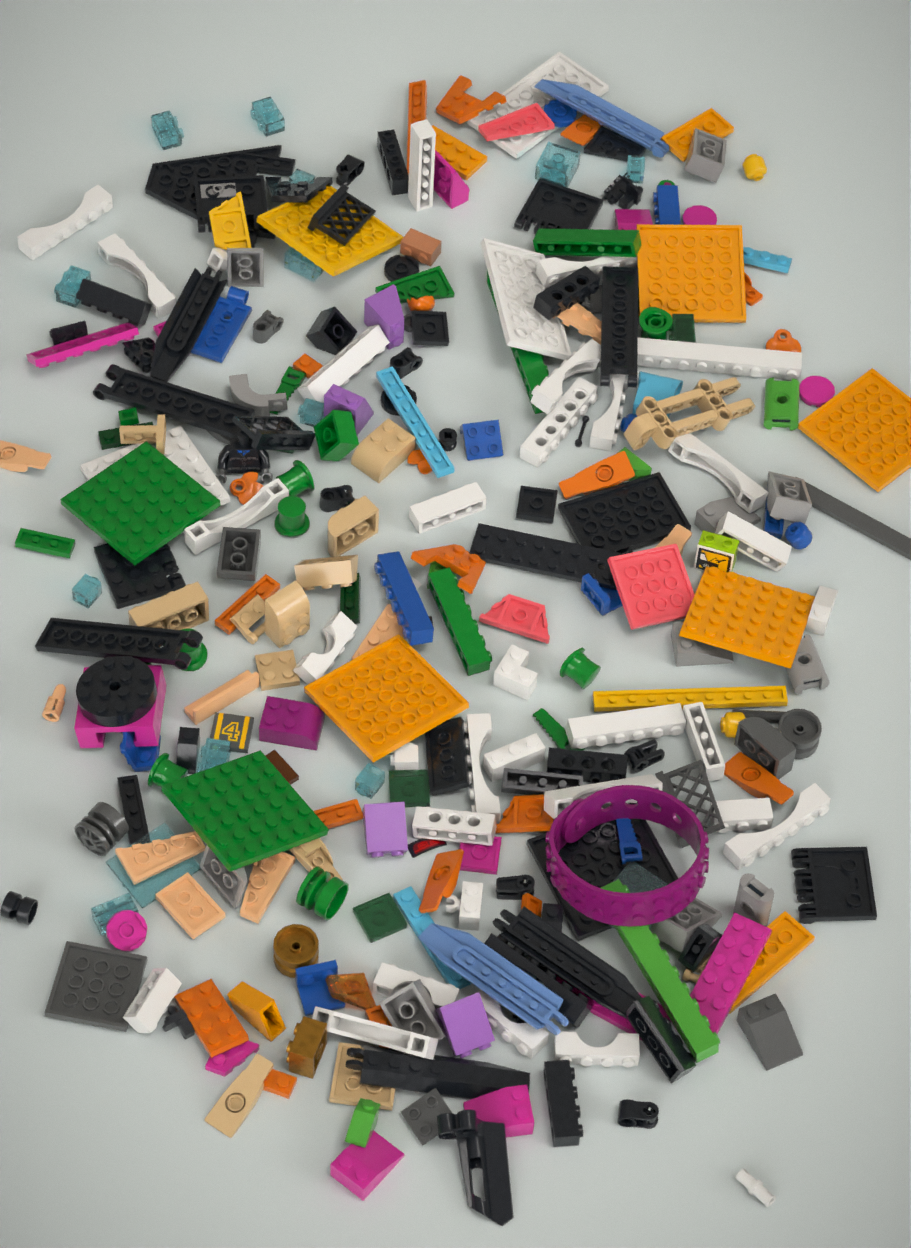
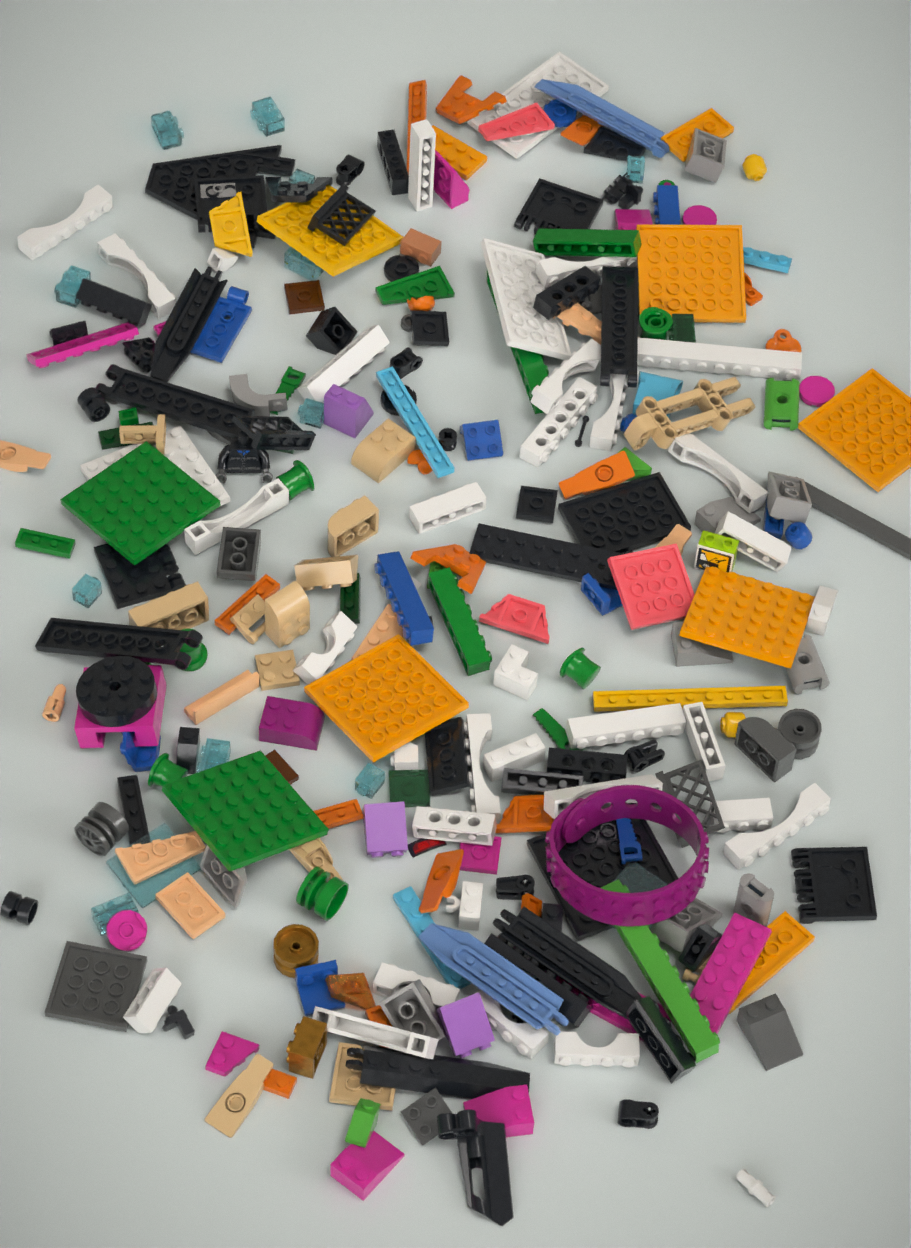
orange plate [174,979,249,1058] -> none
dark grey tile [209,712,254,753] -> none
light grey slope [227,248,264,287] -> none
light orange slope [227,981,286,1042] -> none
orange plate [230,472,263,505] -> none
light nougat wing [240,852,295,924] -> none
dark grey piece [253,310,284,344] -> none
green piece [274,496,310,537] -> none
orange plate [293,353,323,379] -> none
green brick [314,410,359,461] -> none
black piece [319,485,355,512] -> none
clear green tile [353,893,408,943] -> none
medium lavender slope [364,284,404,350] -> none
clear light blue brick [535,142,580,188] -> none
black brick [543,1060,583,1147] -> none
orange piece [724,752,794,804] -> none
dark grey axle [732,709,786,723] -> none
none -> black wheel [77,387,110,422]
none -> reddish brown tile [284,280,325,314]

